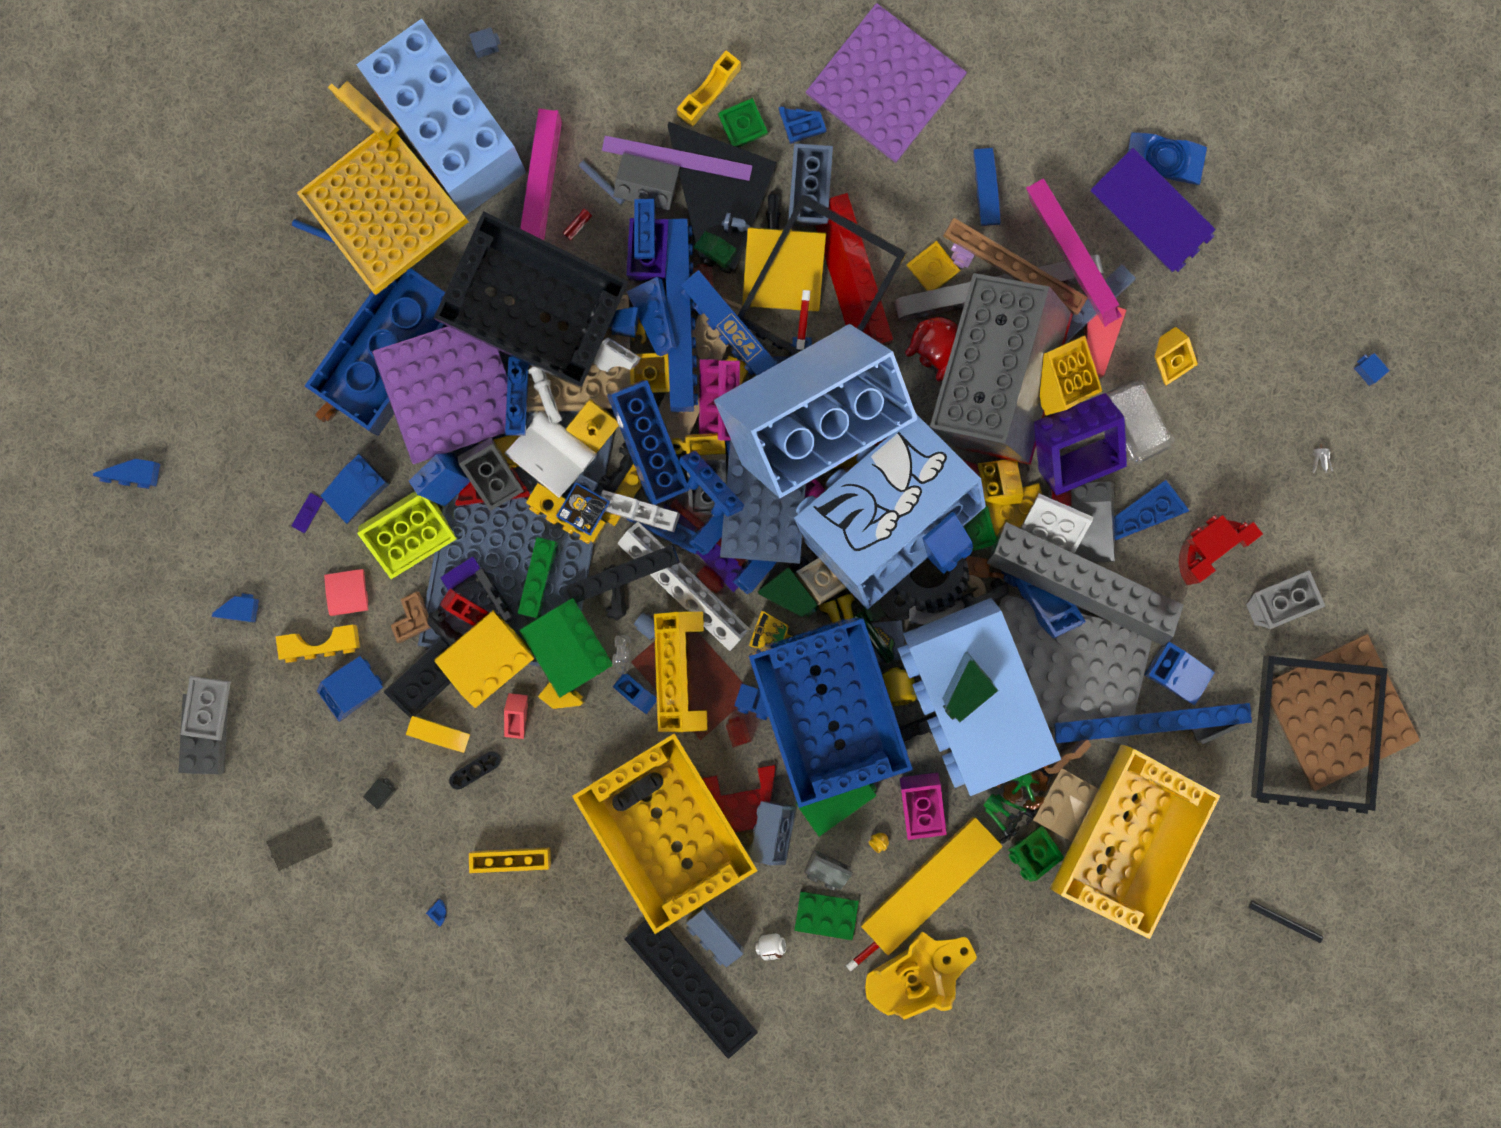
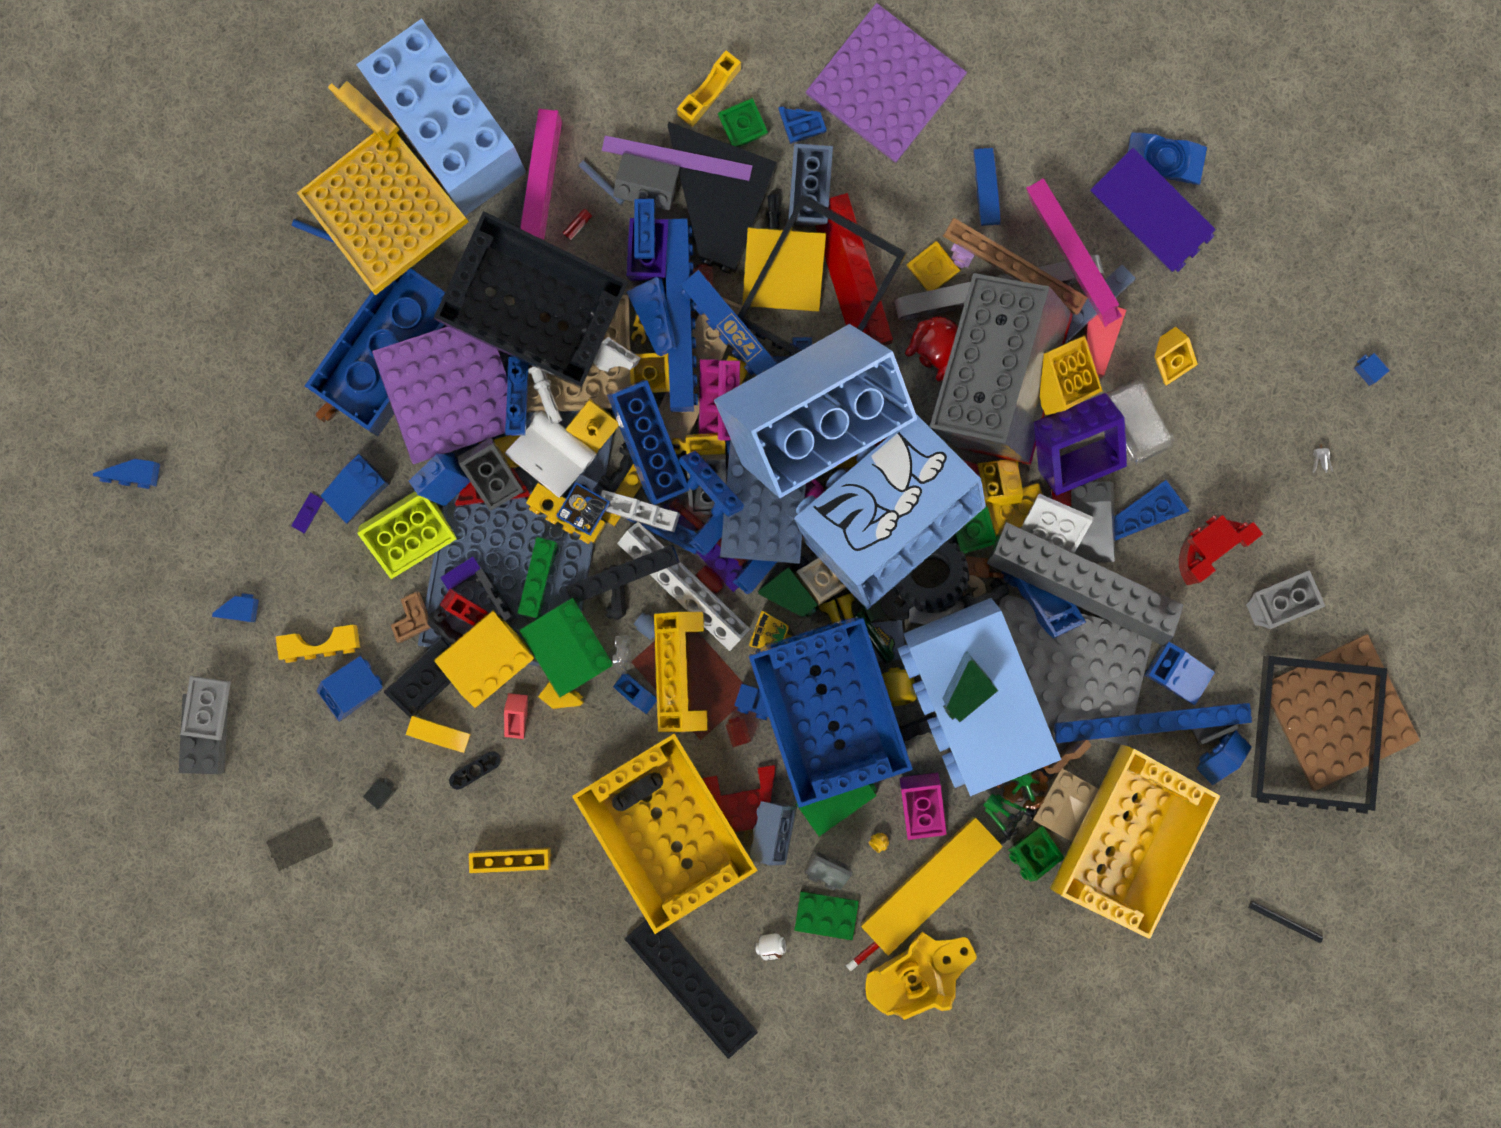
coral slope [324,569,369,616] -> none
blue tile [426,898,446,927] -> none
sand blue brick [469,27,501,58] -> none
blue slope [609,307,639,338] -> none
sand blue slope [686,905,744,967] -> none
dark green slope [694,231,737,270] -> none
sand blue piece [721,213,751,232] -> none
red bar [796,290,811,350] -> none
blue slope [922,512,973,574] -> none
none -> blue brick [1196,730,1252,785]

